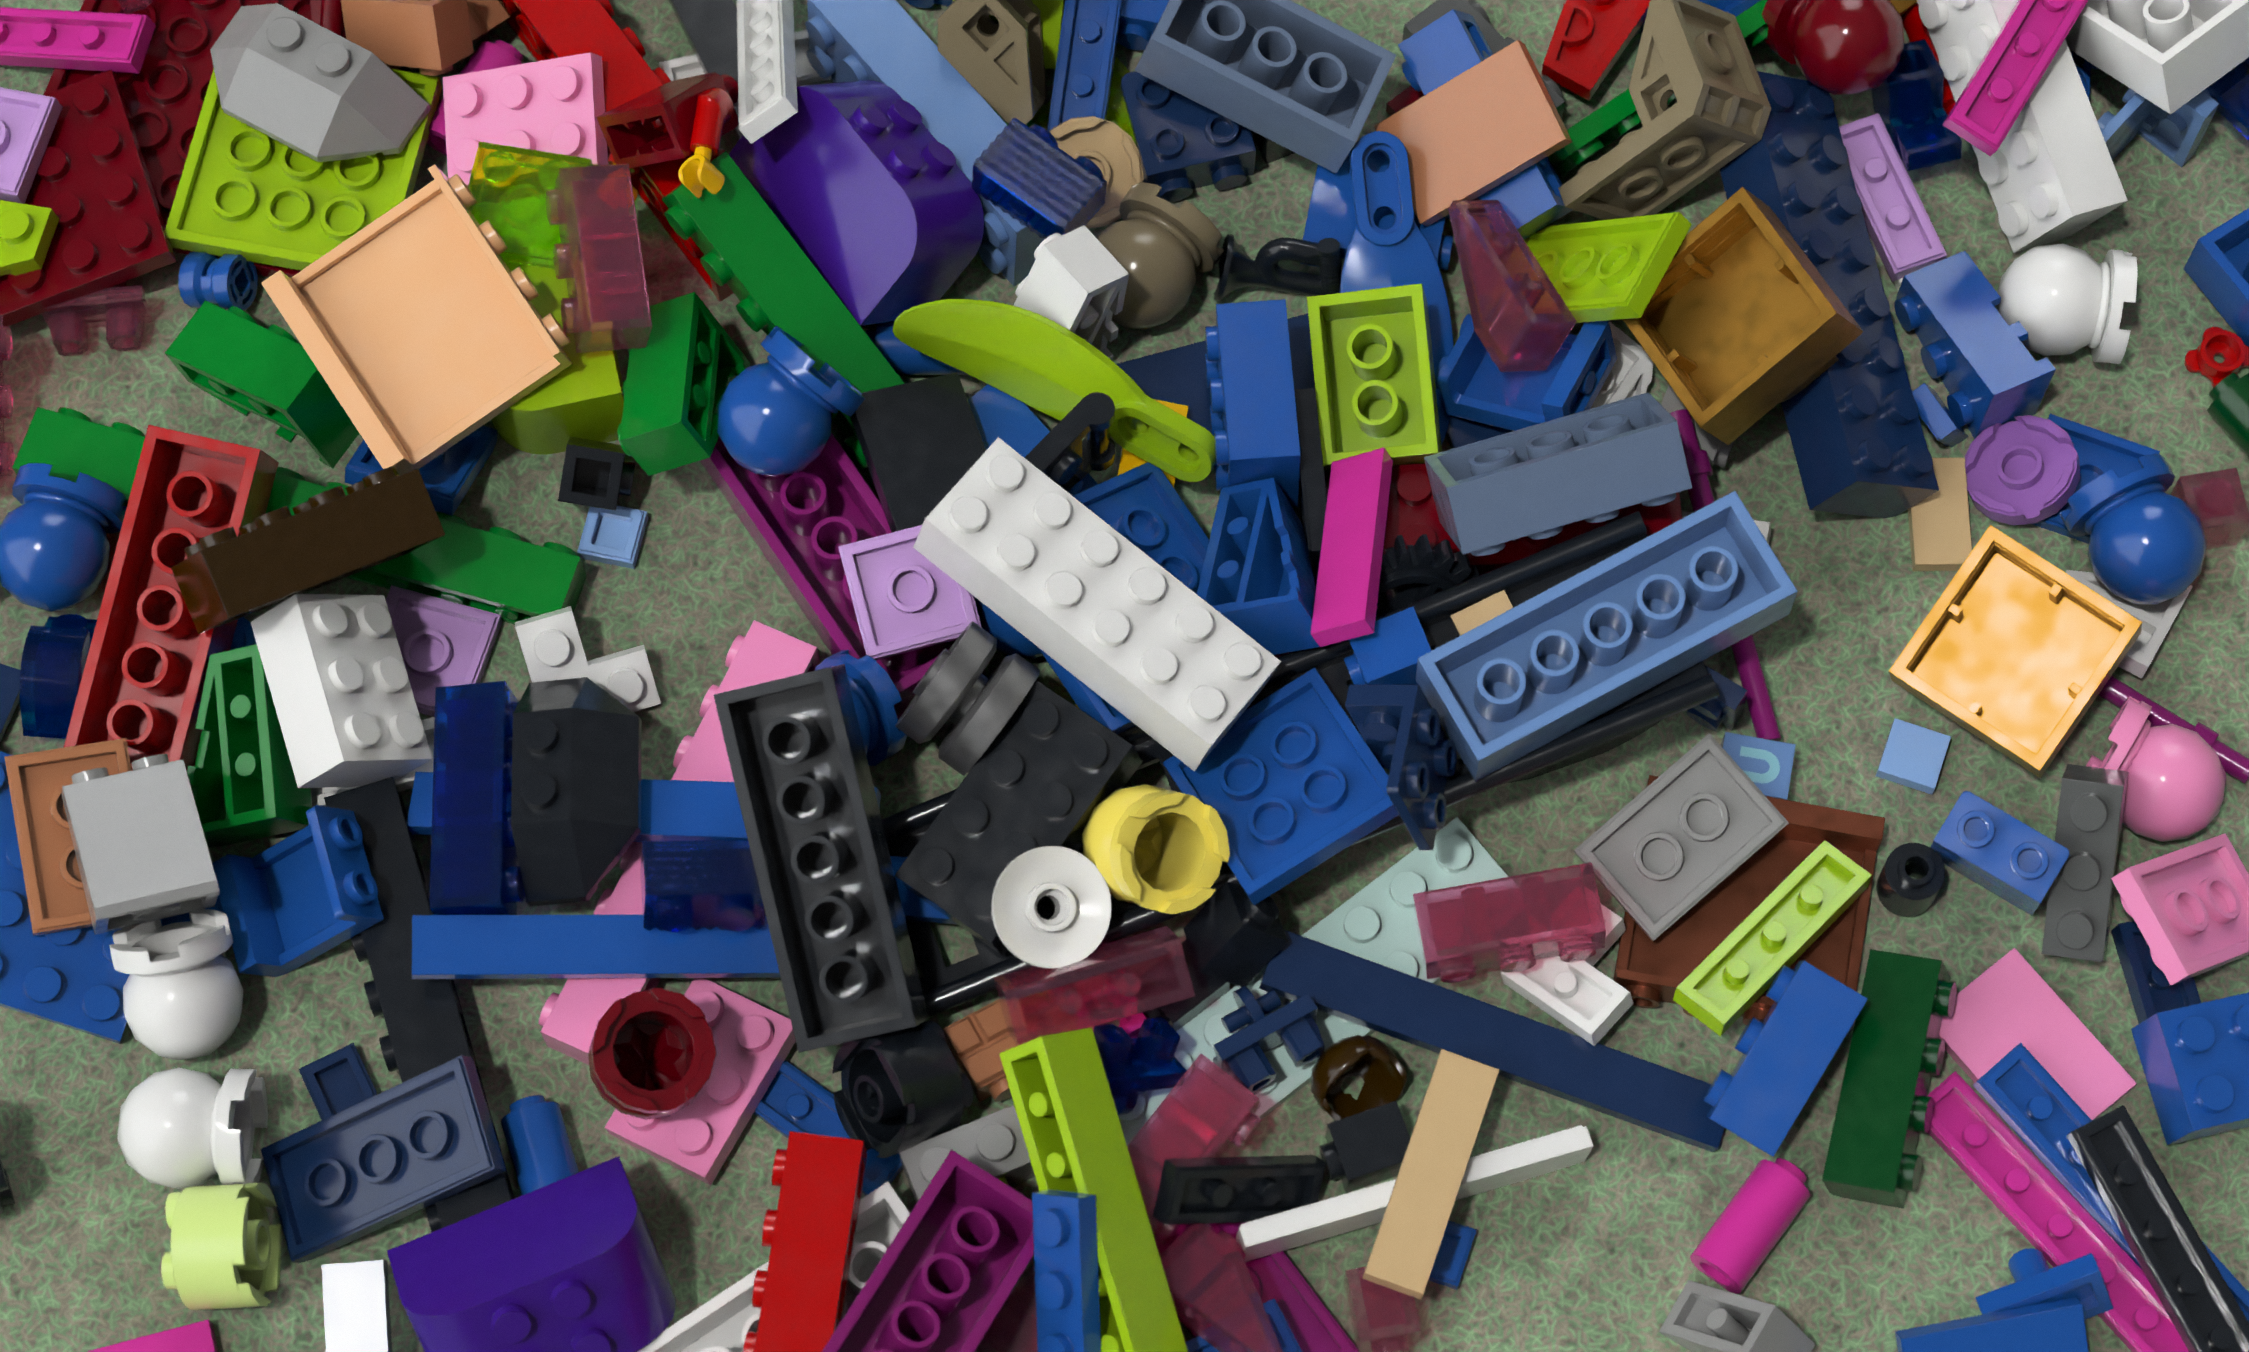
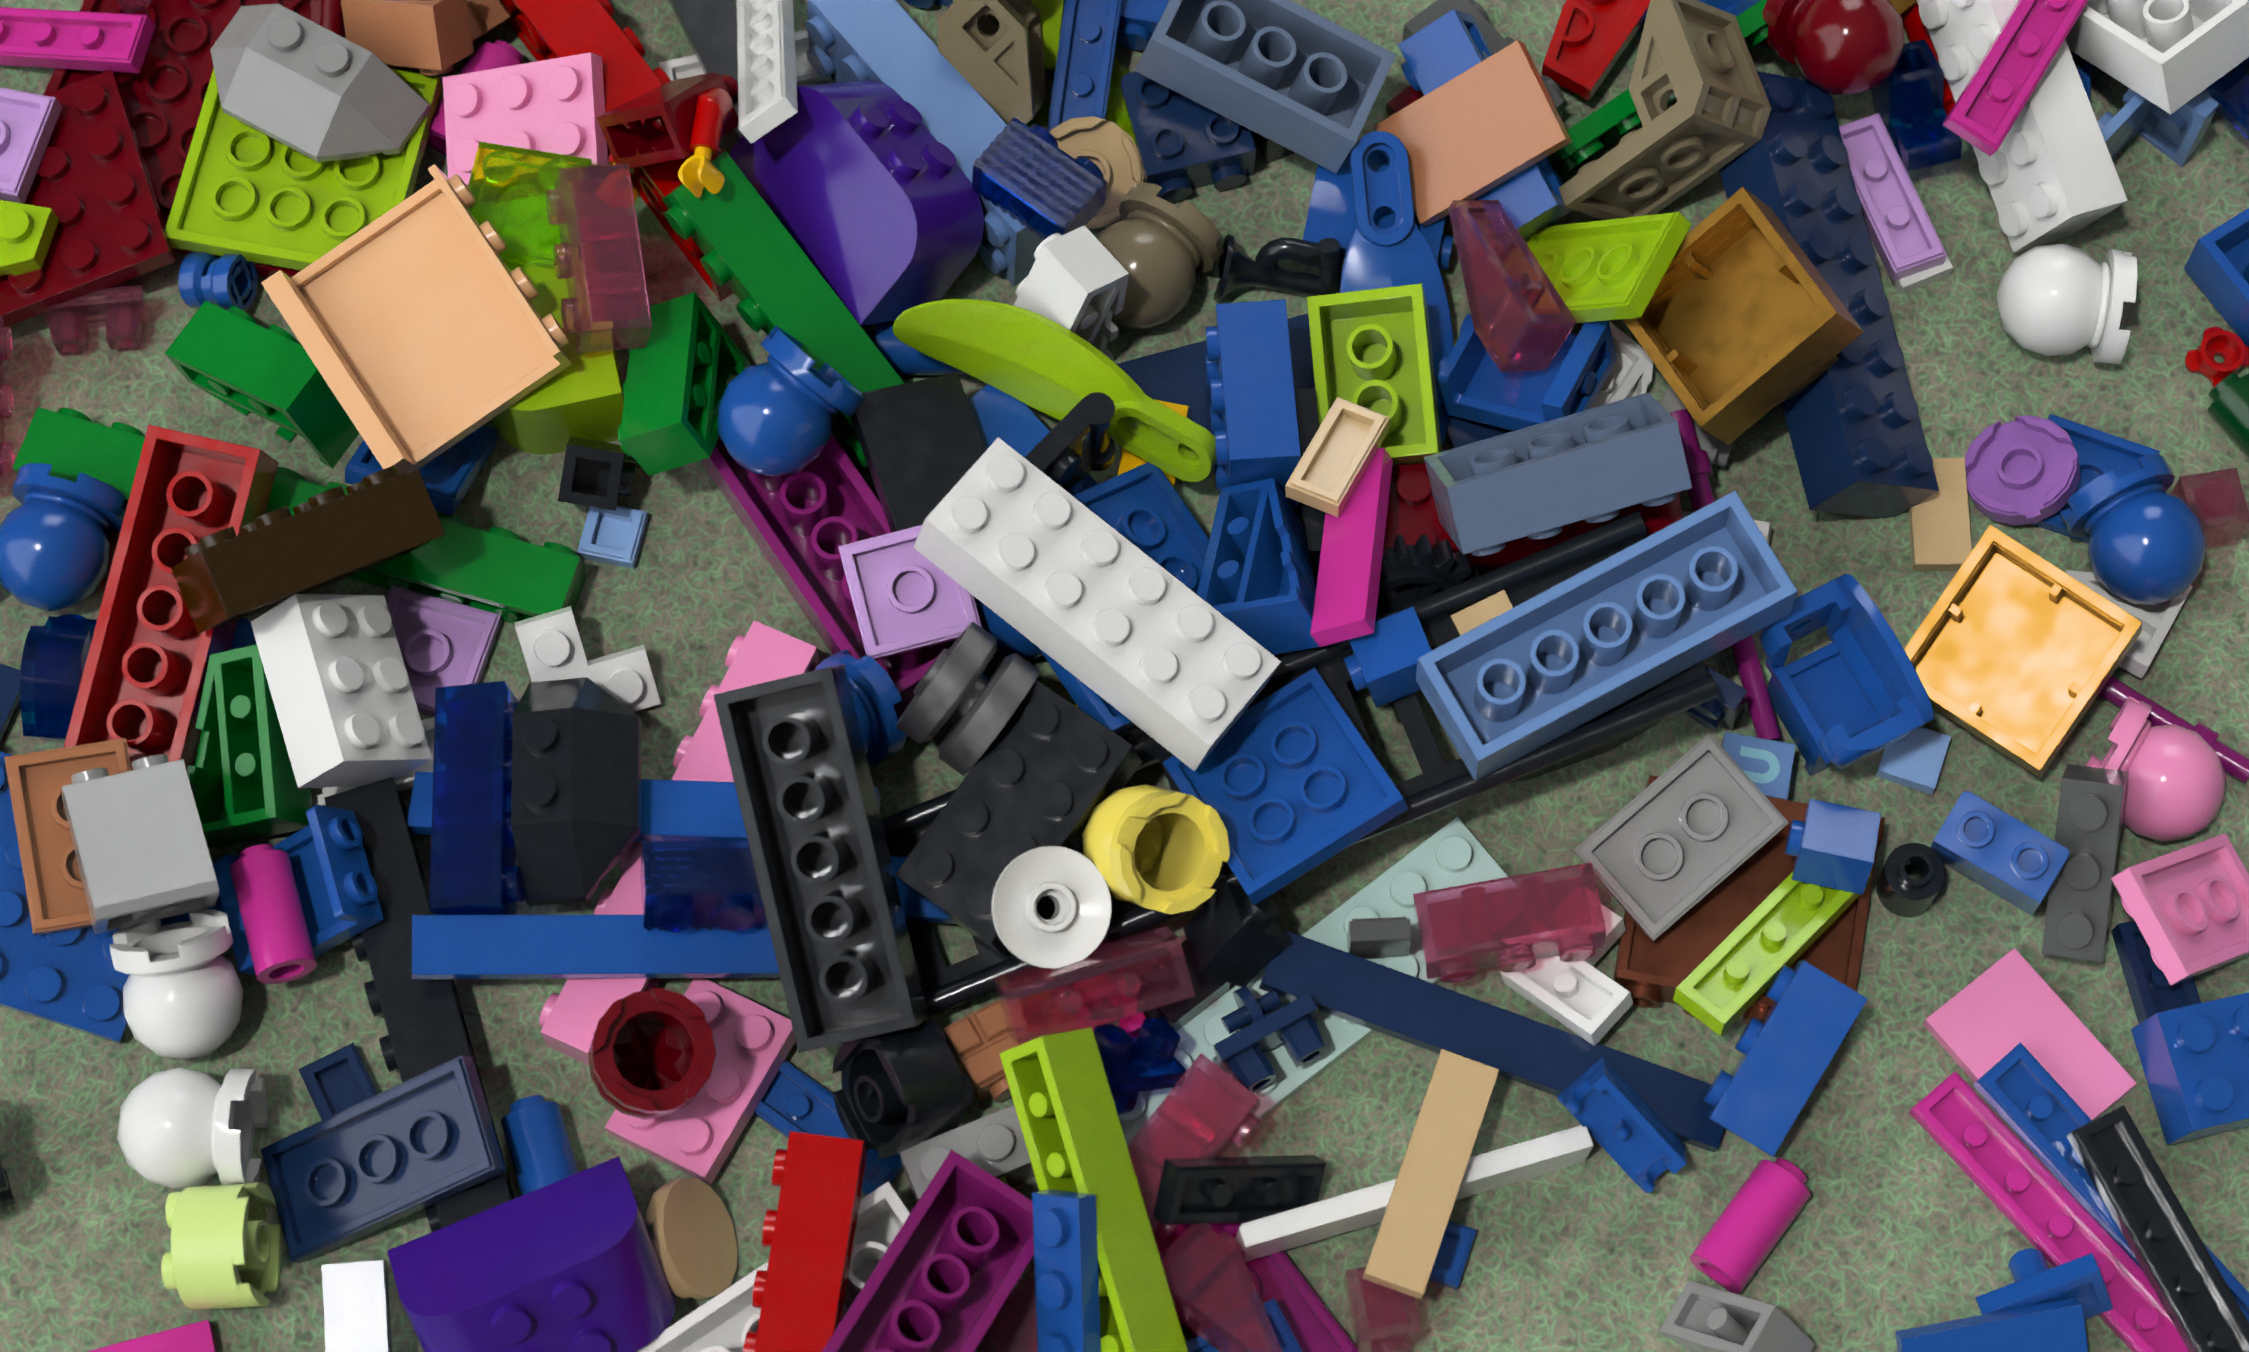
dark brown hair [1311,1035,1407,1121] -> none
black brick [1319,1101,1410,1193] -> none
dark blue bracket [1345,685,1457,850] -> none
dark green brick [1822,949,1957,1209] -> none
blue wedge [1894,251,2056,439] -> none
blue tile [1912,383,1969,447] -> none
none -> dark pink brick [230,844,317,984]
none -> tan tile [646,1178,738,1301]
none -> tan tile [1285,397,1390,518]
none -> dark grey tile [1347,917,1411,958]
none -> blue hinge [1558,1057,1687,1193]
none -> blue piece [1760,574,1935,777]
none -> blue brick [1785,798,1881,895]

